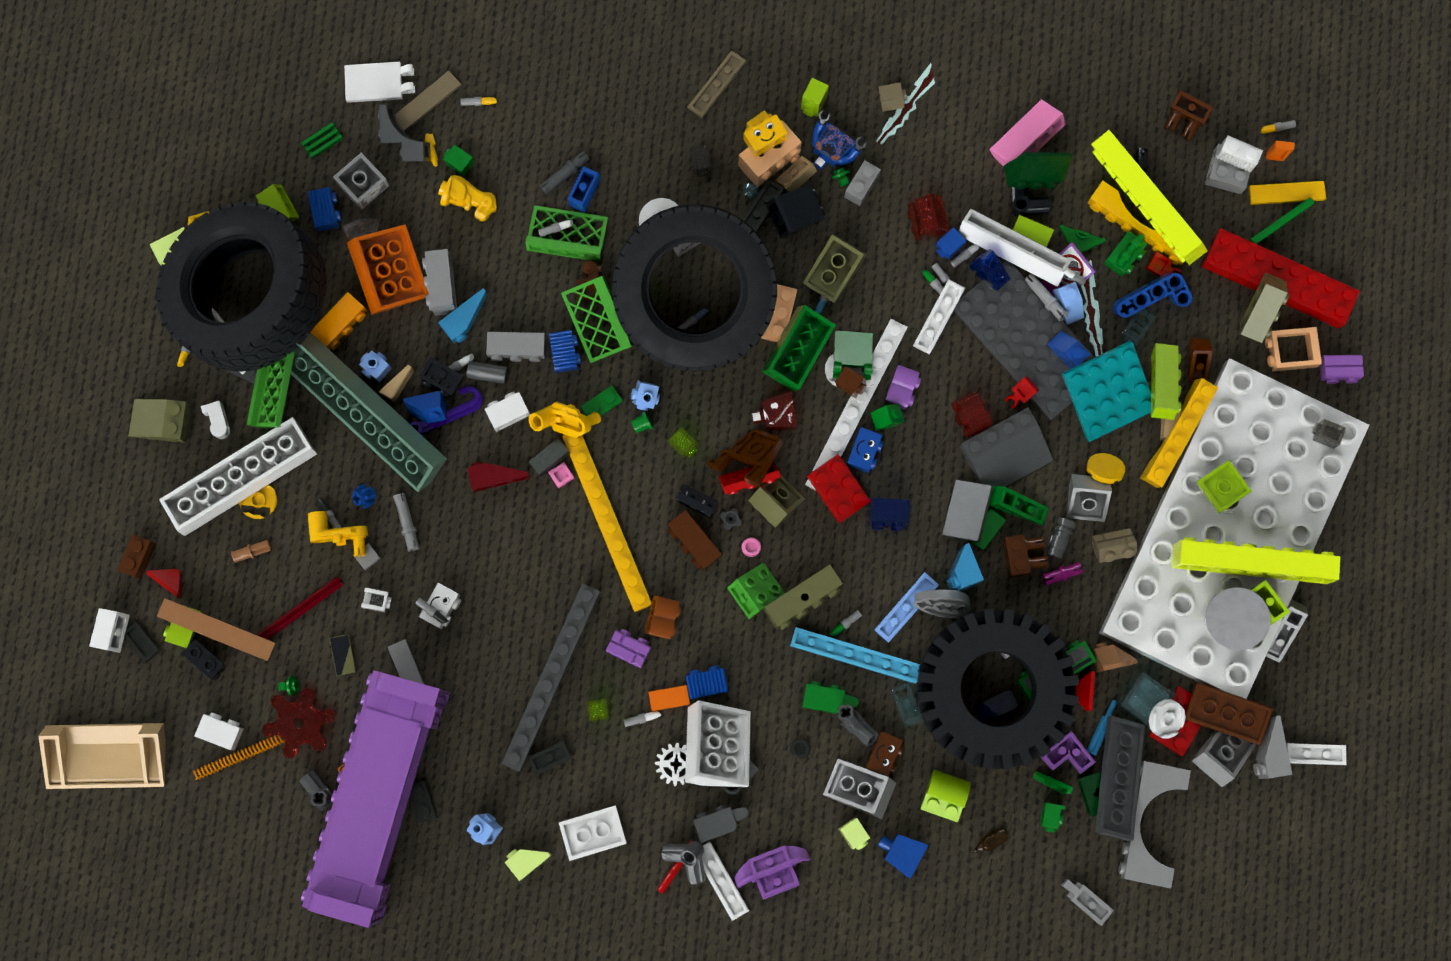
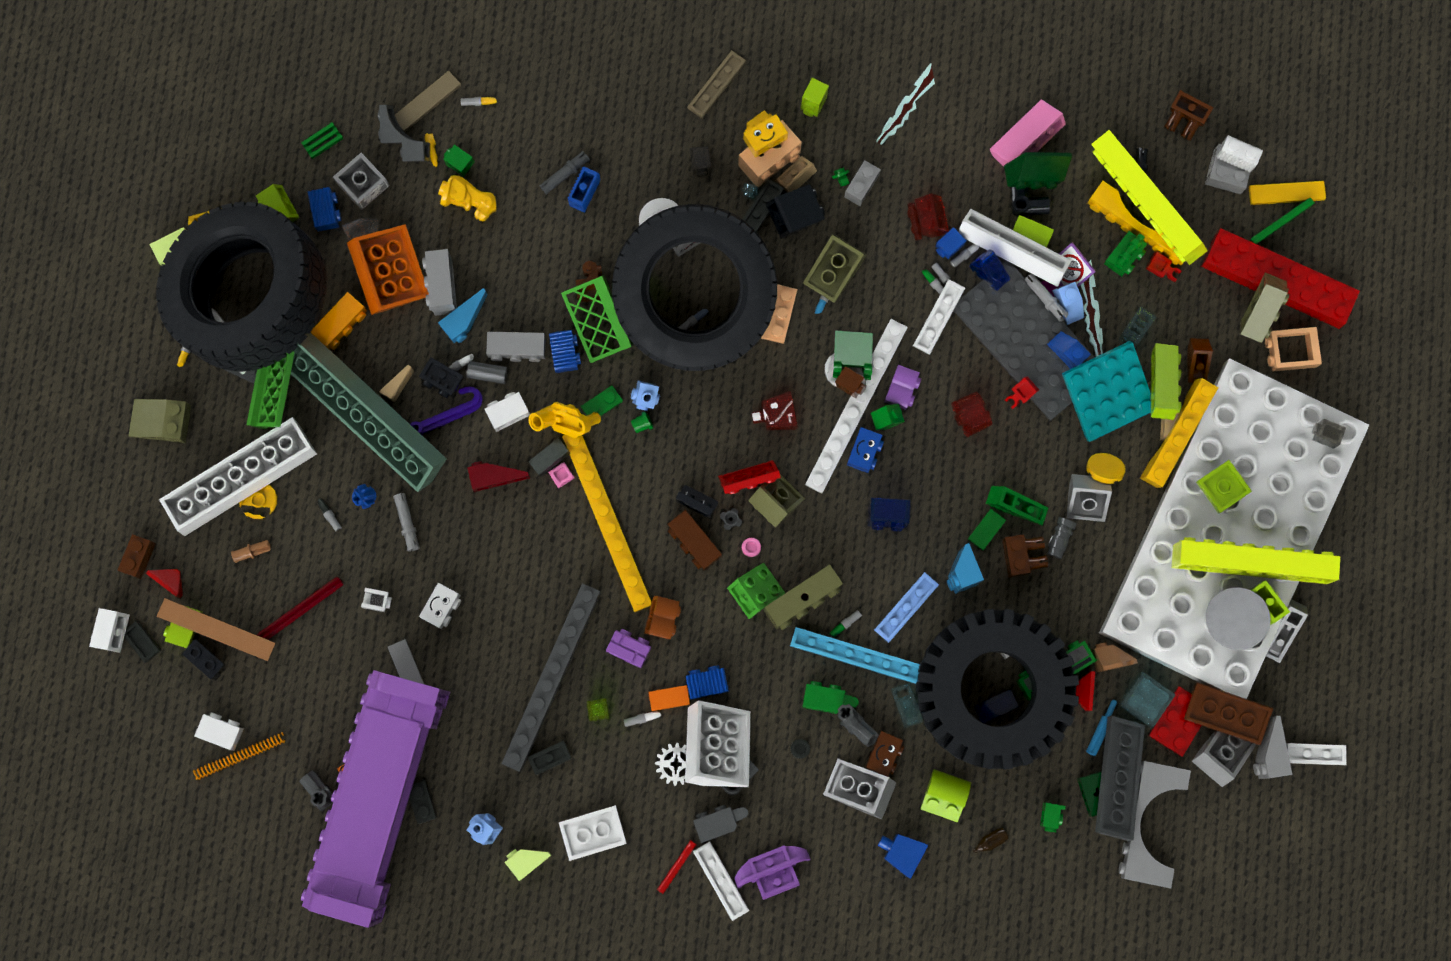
tan slope [39,723,166,789] -> none
white leg [201,401,230,439] -> none
clear red plate [262,688,336,758] -> none
green plate [278,676,300,696] -> none
yellow piece [308,511,368,557] -> none
black tile [329,634,357,677] -> none
white tile [344,62,415,103] -> none
light grey tile [353,543,381,571] -> none
light blue brick [359,350,392,383] -> none
blue slope [404,391,446,424] -> none
light grey piece [415,598,449,624] -> none
bright green fence [526,205,608,262] -> none
light grey piece [538,220,573,237] -> none
dark grey piece [661,841,706,885] -> none
clear neon green brick [668,427,698,459] -> none
reddish brown wing [706,429,783,487] -> none
green brick [761,305,836,391] -> none
red plate [806,454,870,523] -> none
torso [812,110,869,170] -> none
yellowish green brick [838,818,870,850] -> none
dark tan brick [878,82,907,112] -> none
light grey piece [914,590,970,619] -> none
tile [942,480,994,543] -> none
dark grey slope [959,408,1054,487] -> none
green tile [1032,771,1073,794] -> none
medium lavender brick [1041,731,1096,774] -> none
magenta pin [1042,562,1083,586] -> none
green tile [1059,225,1106,253] -> none
light grey hinge [1061,879,1114,926] -> none
piece [1062,268,1086,285] -> none
dark tan brick [1092,528,1137,563] -> none
blue beam [1112,272,1192,318] -> none
white tile [1149,699,1186,739] -> none
light grey piece [1260,120,1296,133] -> none
orange tile [1266,141,1295,161] -> none
medium lavender brick [1320,355,1364,384] -> none

